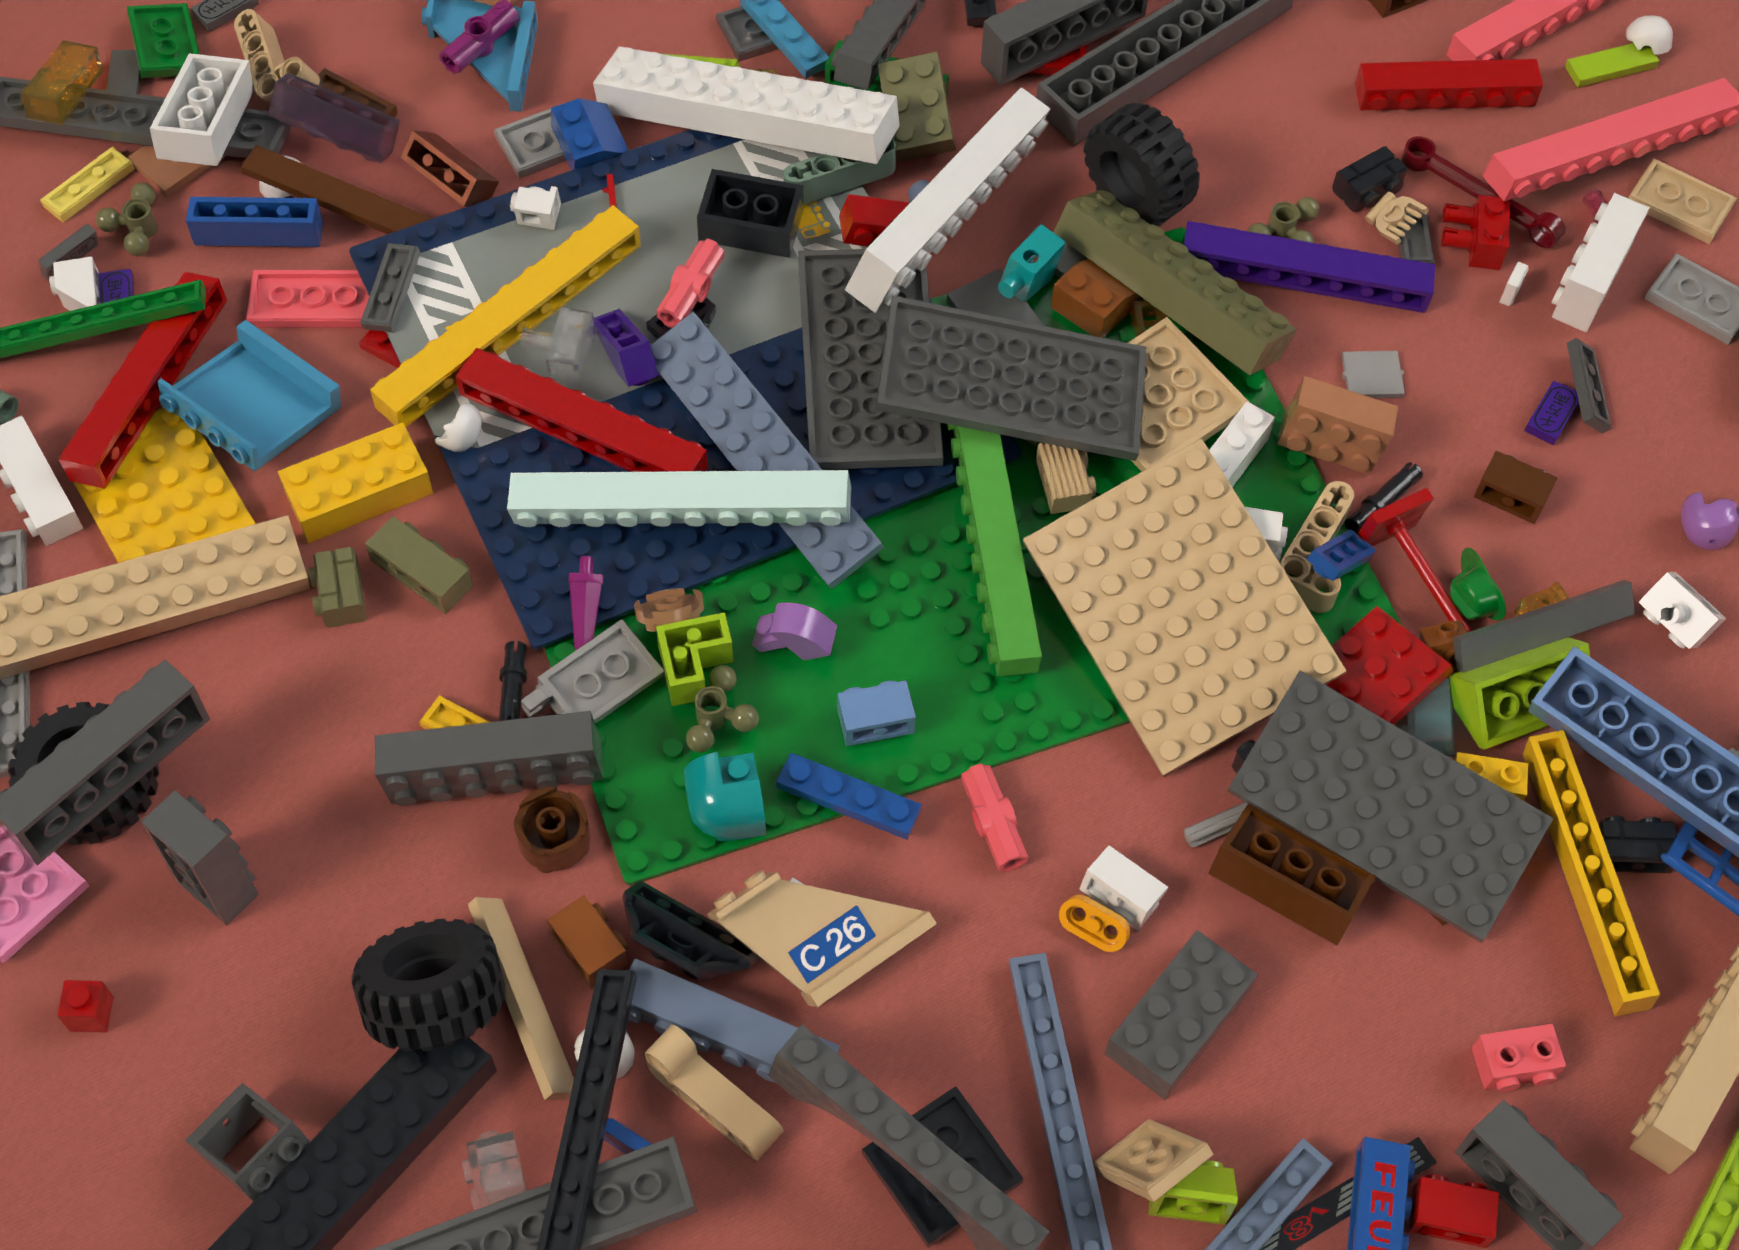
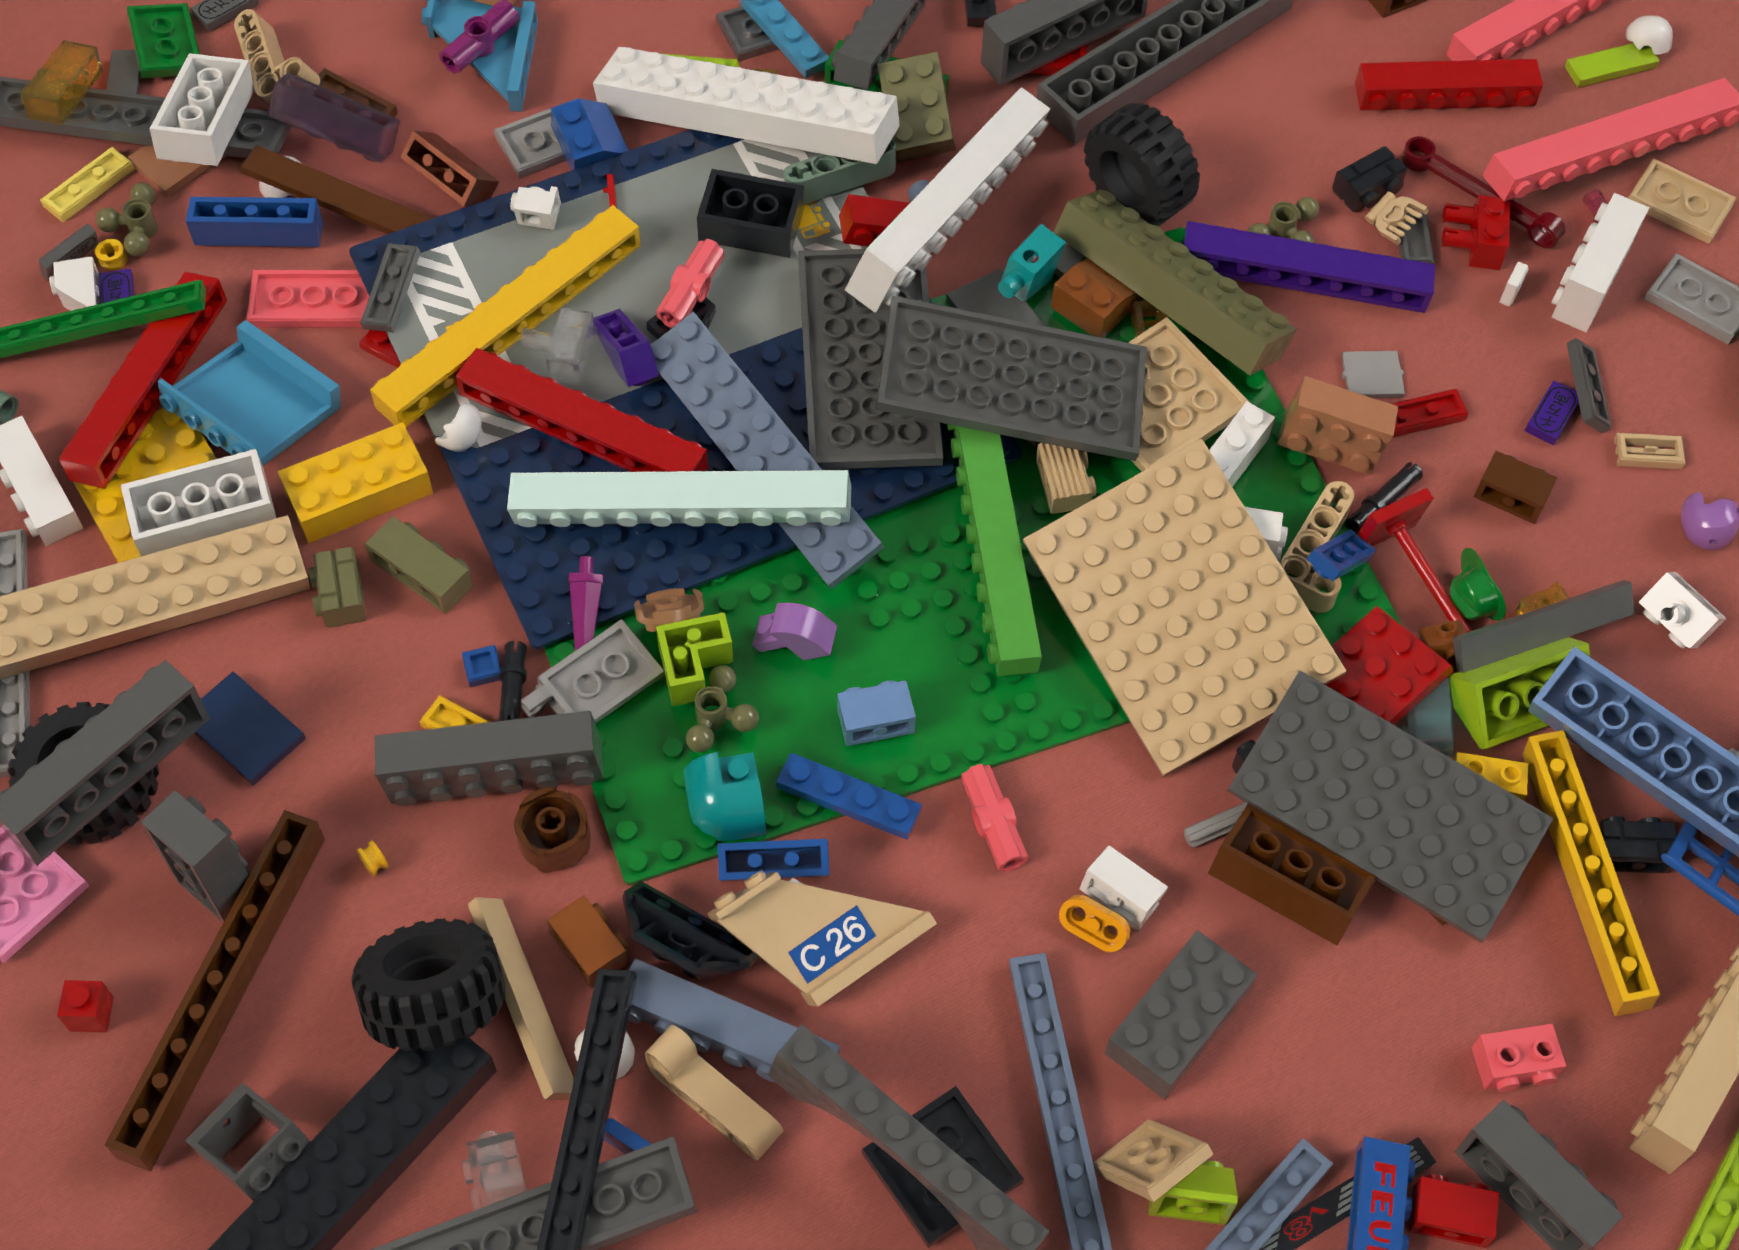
none -> yellow bush [95,239,127,271]
none -> reddish brown brick [105,810,325,1172]
none -> white brick [121,449,277,556]
none -> dark blue tile [194,671,306,786]
none -> yellow bush [356,840,389,877]
none -> blue tile [462,645,501,688]
none -> blue brick [718,839,830,882]
none -> red tile [1390,388,1469,437]
none -> tan tile [1614,433,1686,469]

